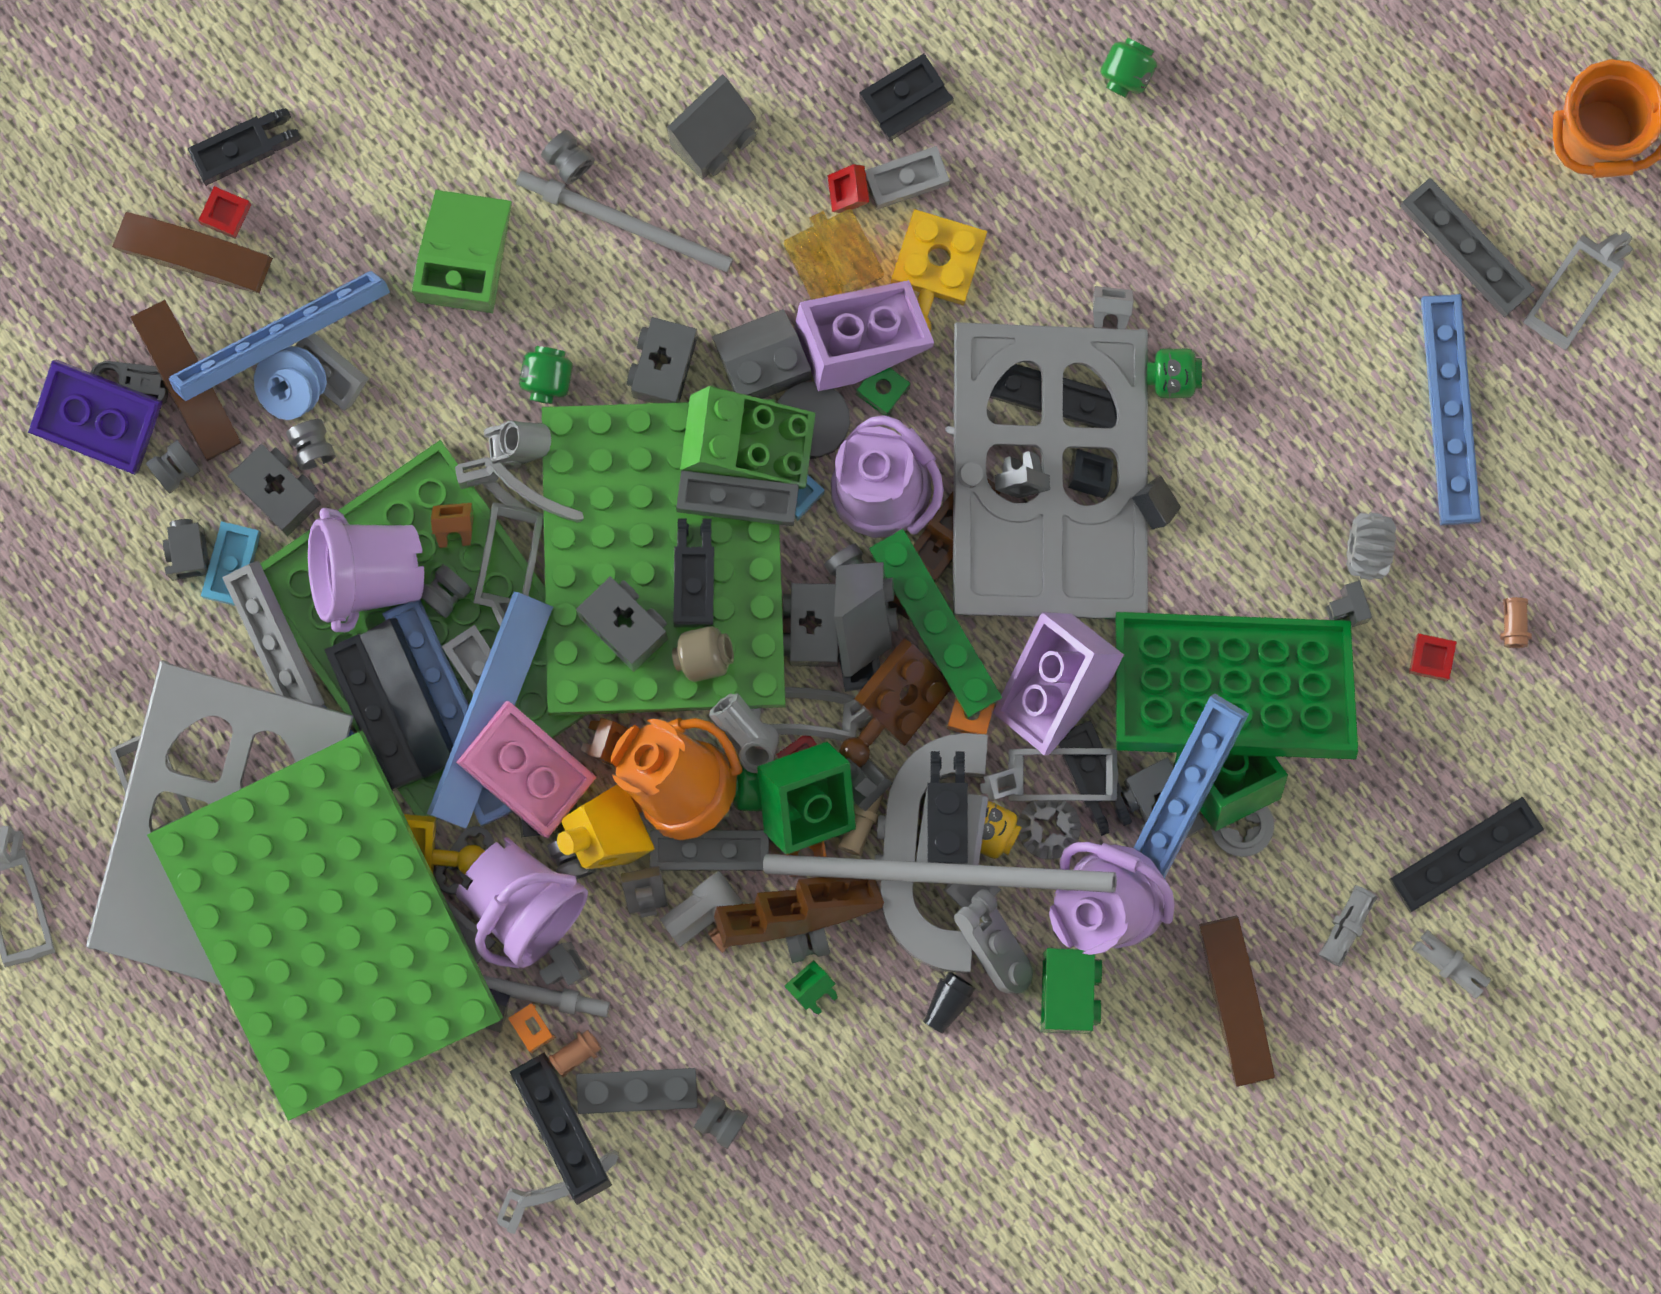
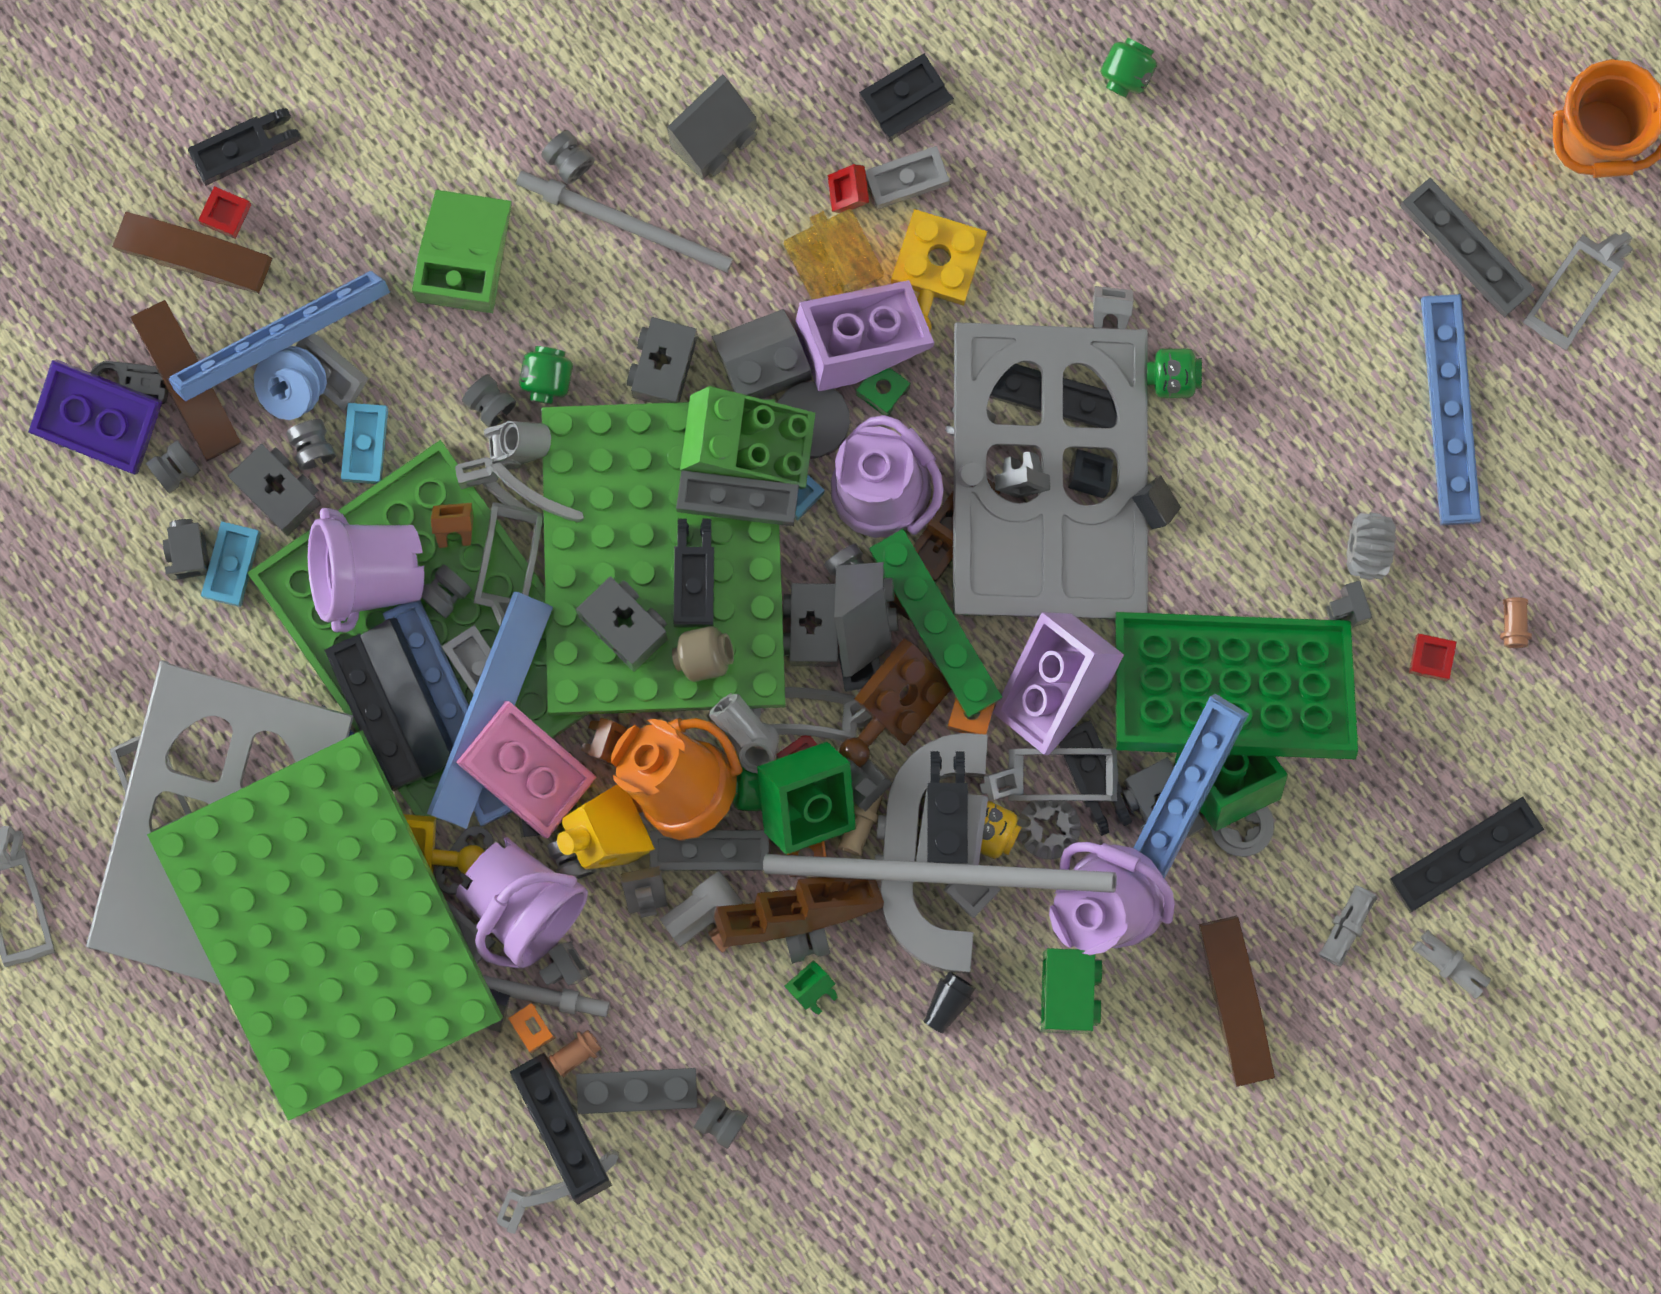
light grey plate [222,560,324,706] -> none
light grey plate [954,889,1033,993] -> none
none -> medium azure plate [341,403,388,484]
none -> dark grey wheel [462,374,516,428]

